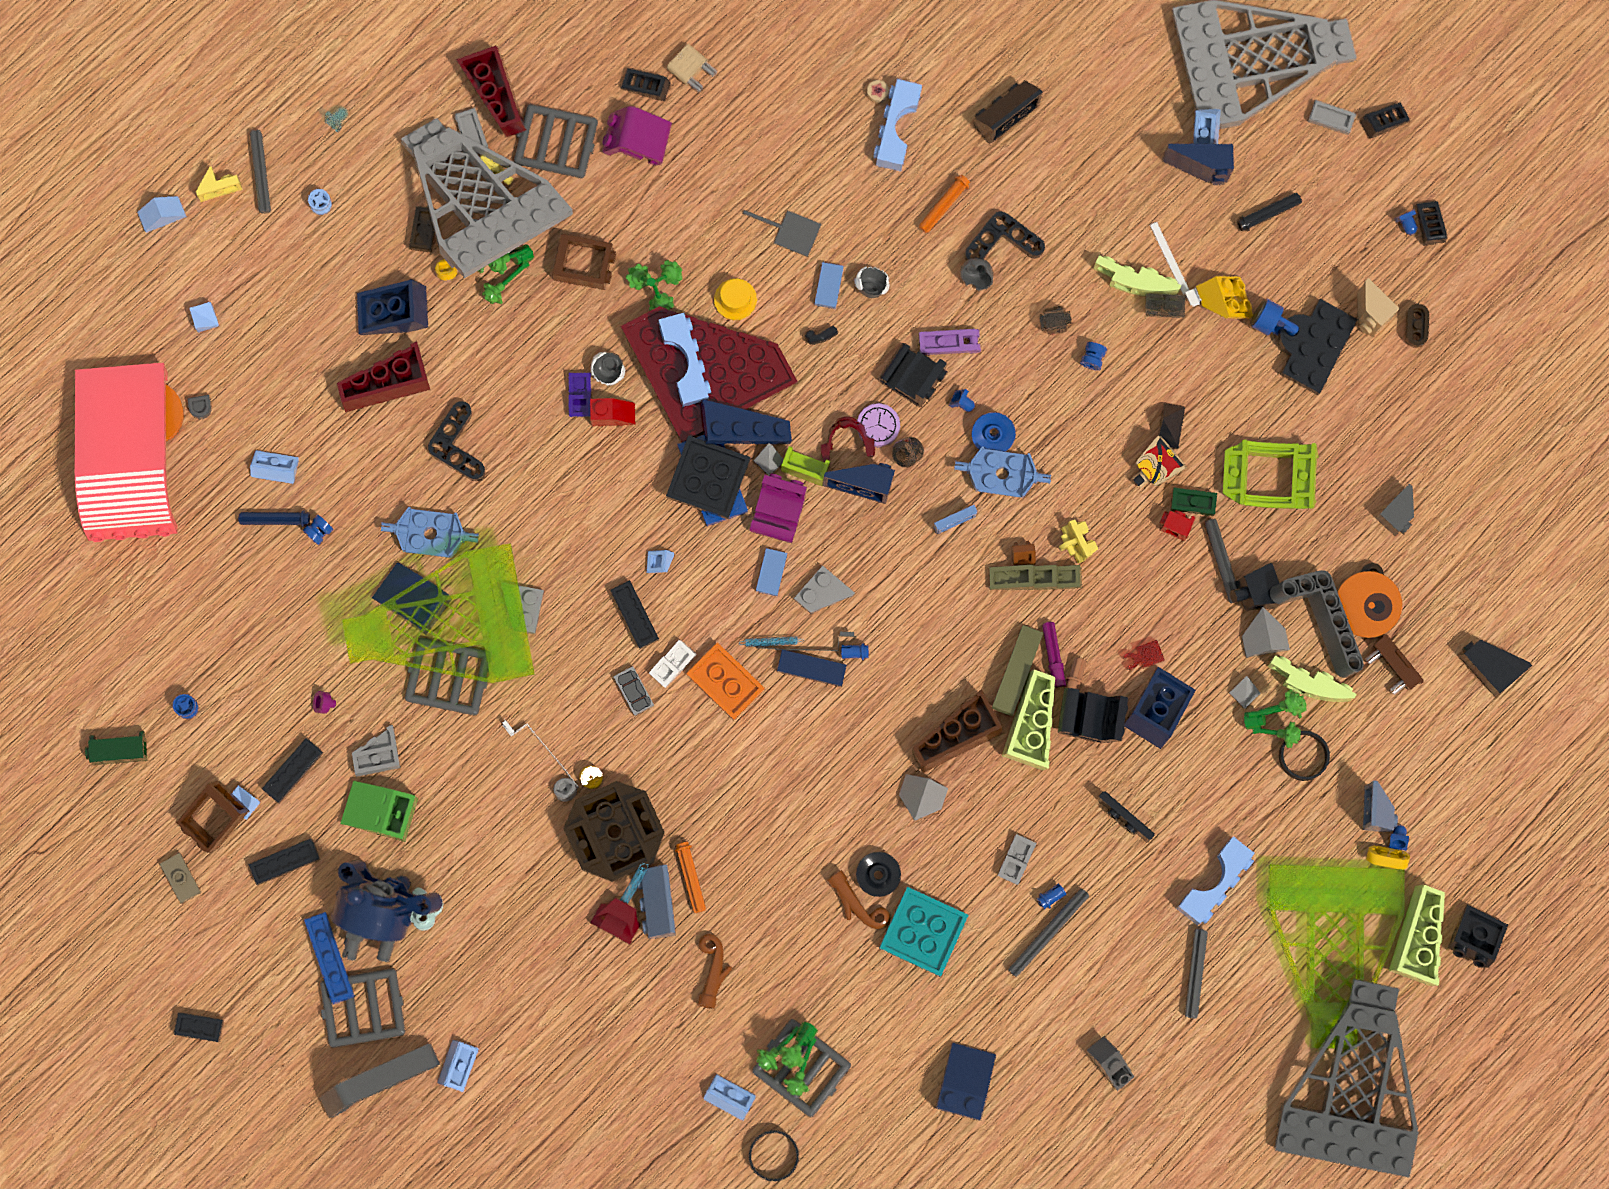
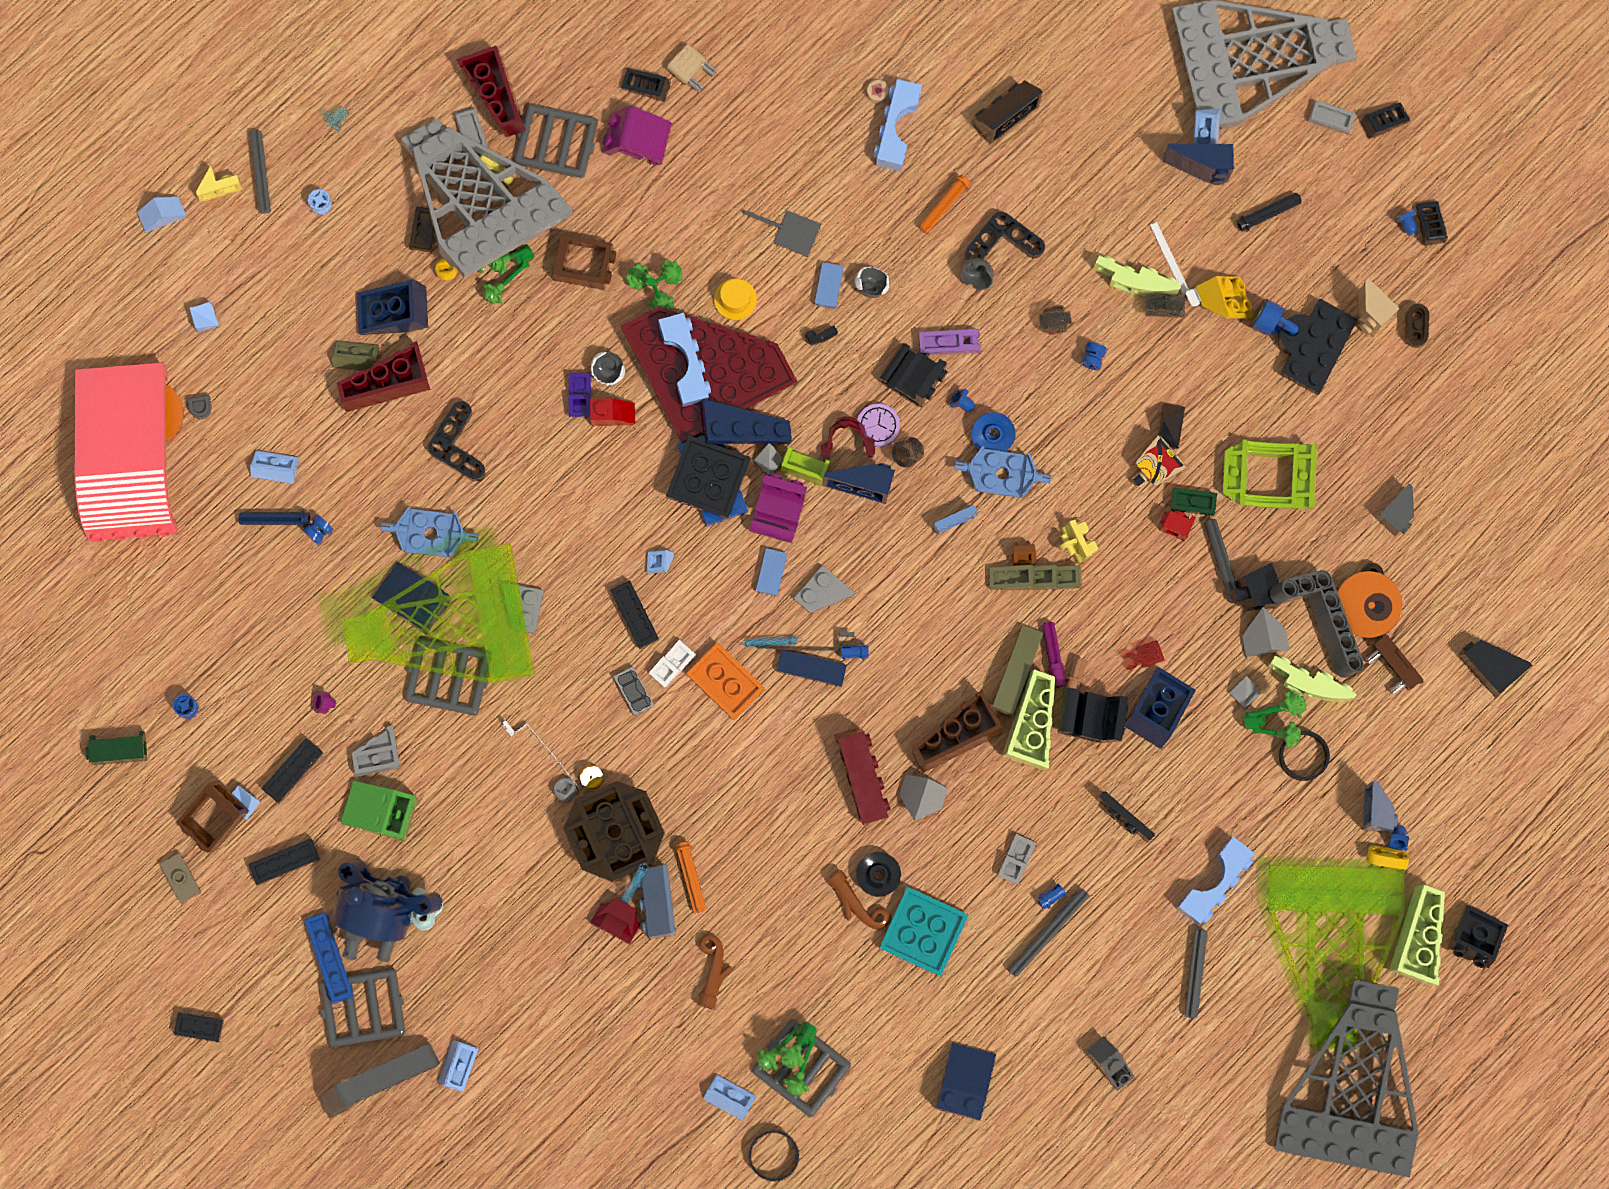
none -> olive slope [332,341,379,371]
none -> dark red wedge [834,727,891,825]

